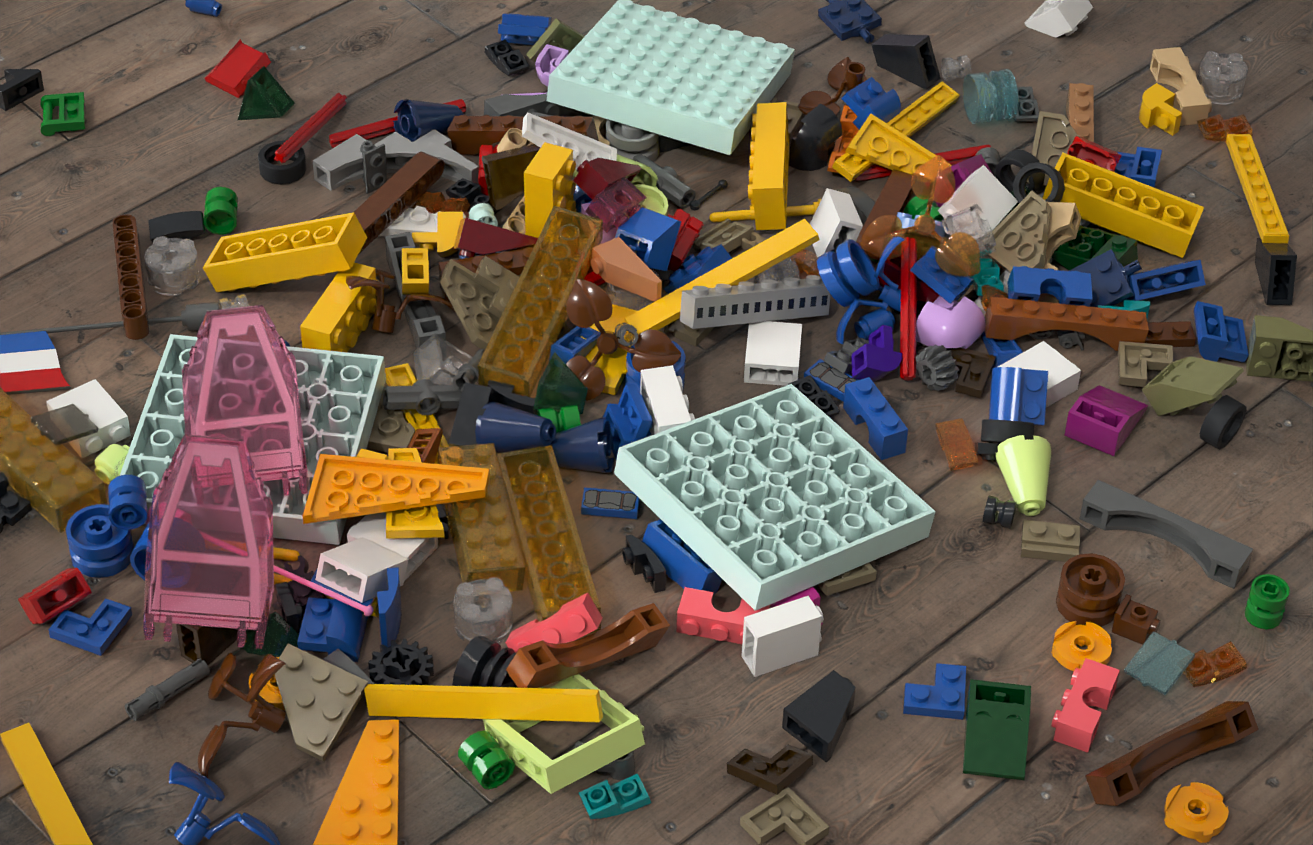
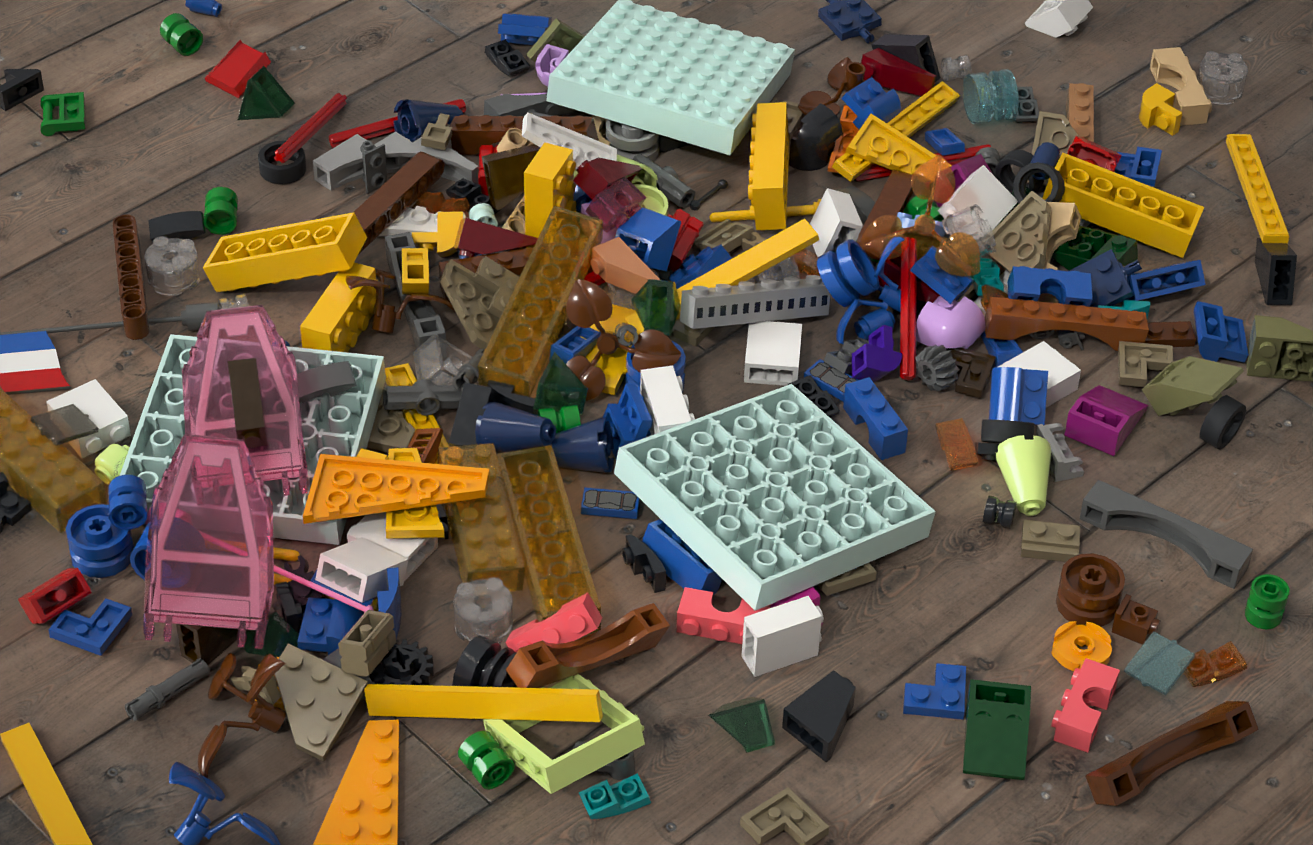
dark brown plate [727,744,813,795] -> none
light orange plate [1164,782,1229,843] -> none
clear orange slope [1197,114,1253,141] -> none
none -> green wheel [160,13,203,56]
none -> dark brown slope [227,358,268,449]
none -> dark tan plate [230,666,281,704]
none -> dark grey slope [292,361,357,403]
none -> dark tan brick [338,610,396,677]
none -> dark tan plate [421,113,452,150]
none -> clear green slope [631,279,681,336]
none -> clear green slope [708,697,775,753]
none -> dark red slope [861,48,936,96]
none -> blue tile [925,128,965,156]
none -> dark blue brick [1030,142,1060,180]
none -> light grey hinge [1036,423,1084,482]

